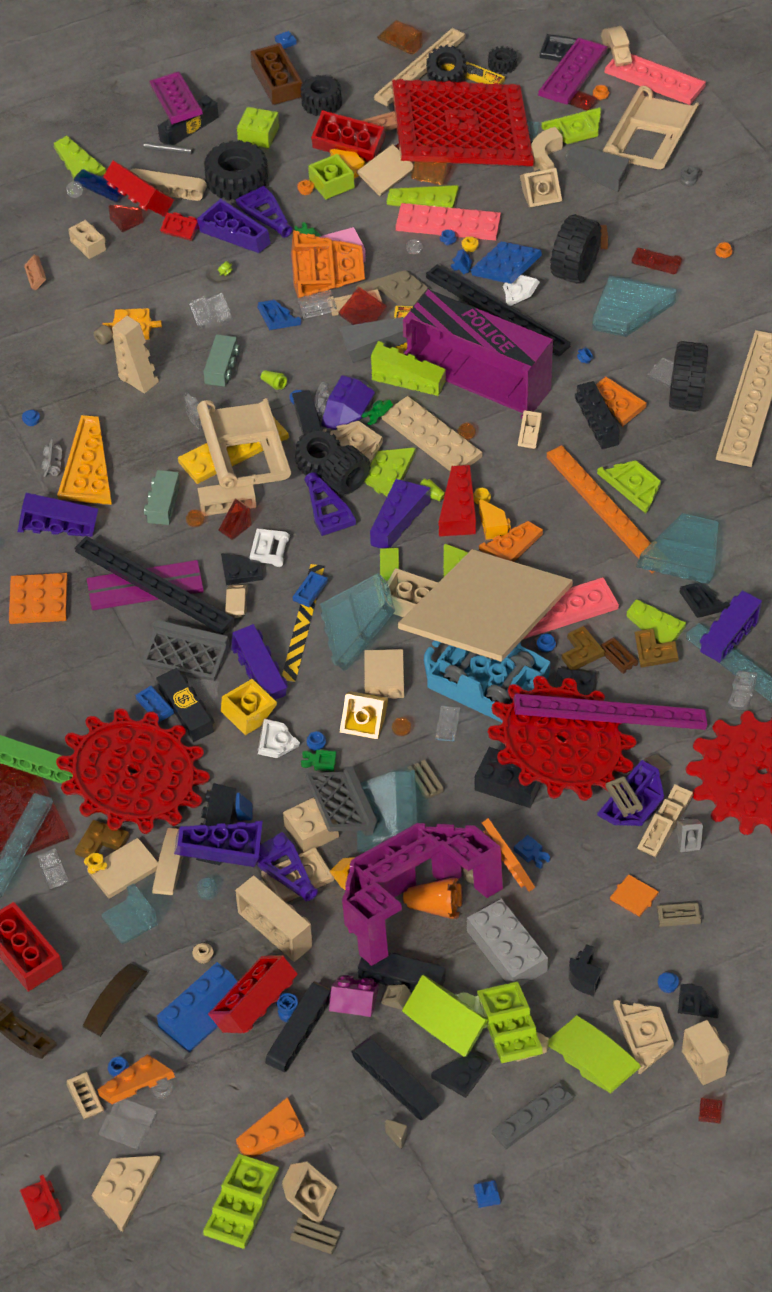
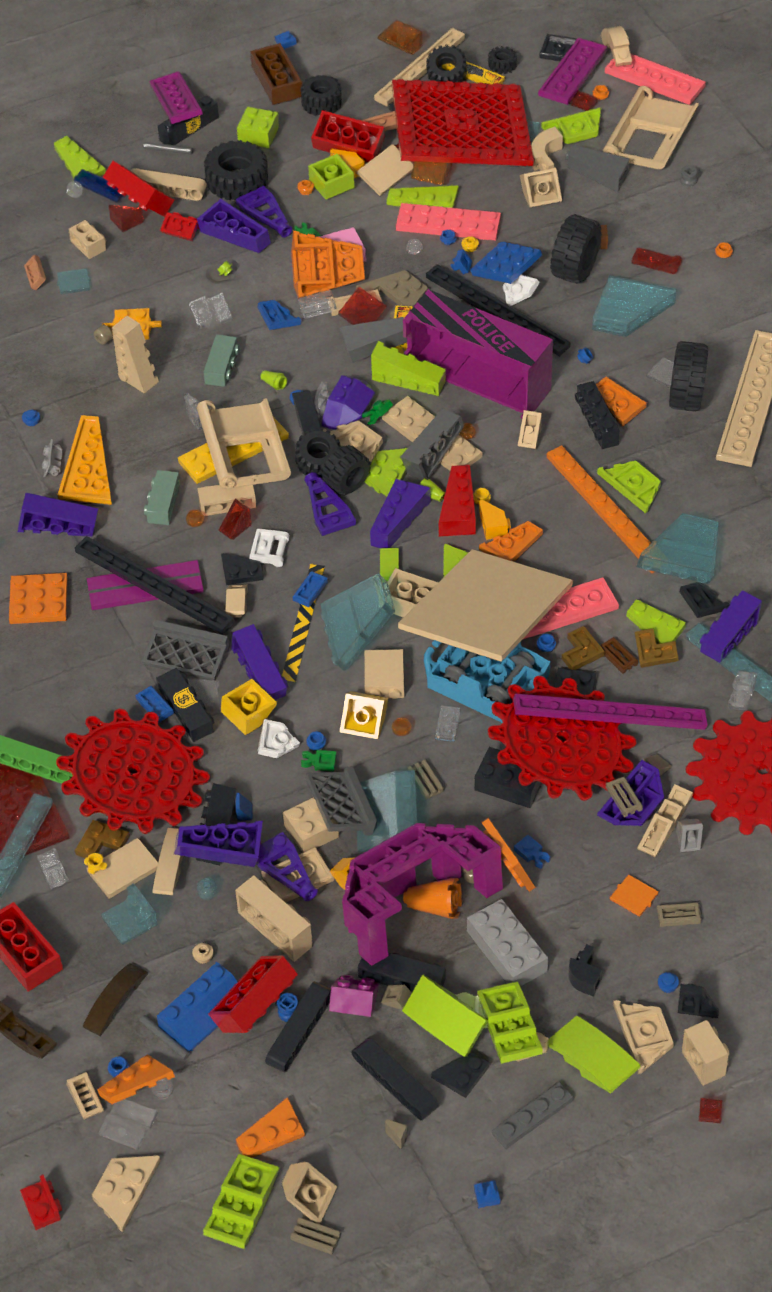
none -> clear light blue piece [57,268,90,294]
none -> dark grey wedge [400,409,464,481]

